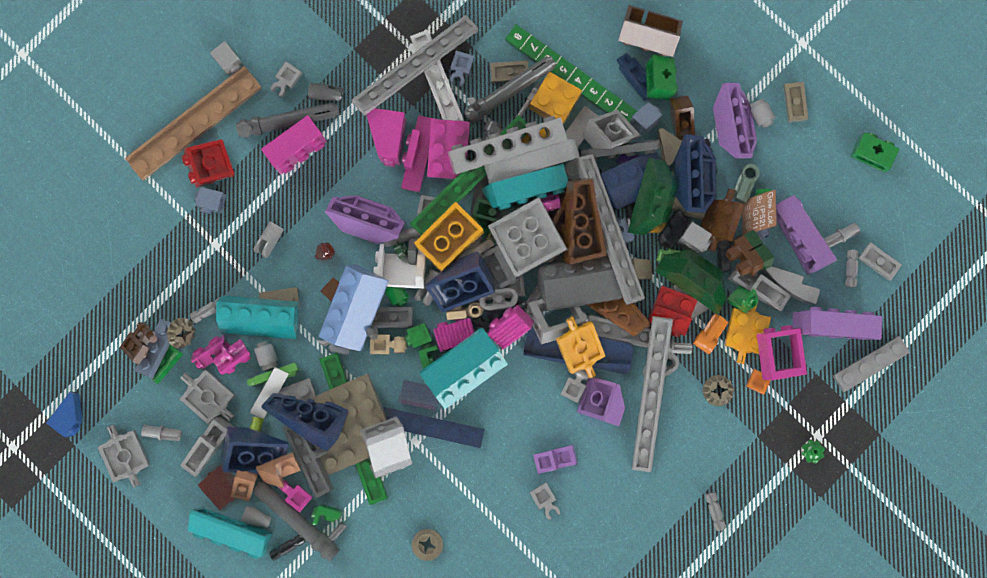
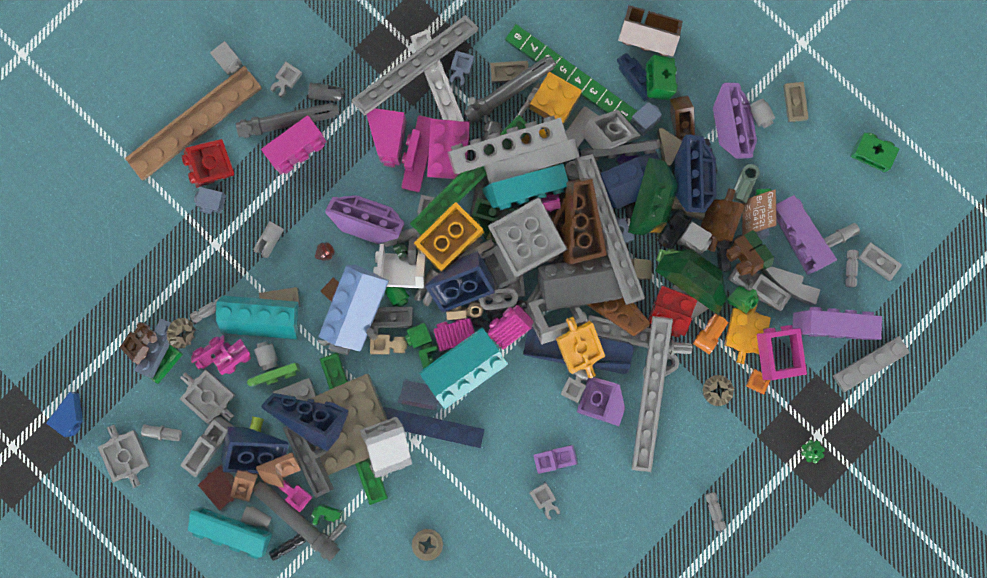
white sticker [250,368,289,419] -> none

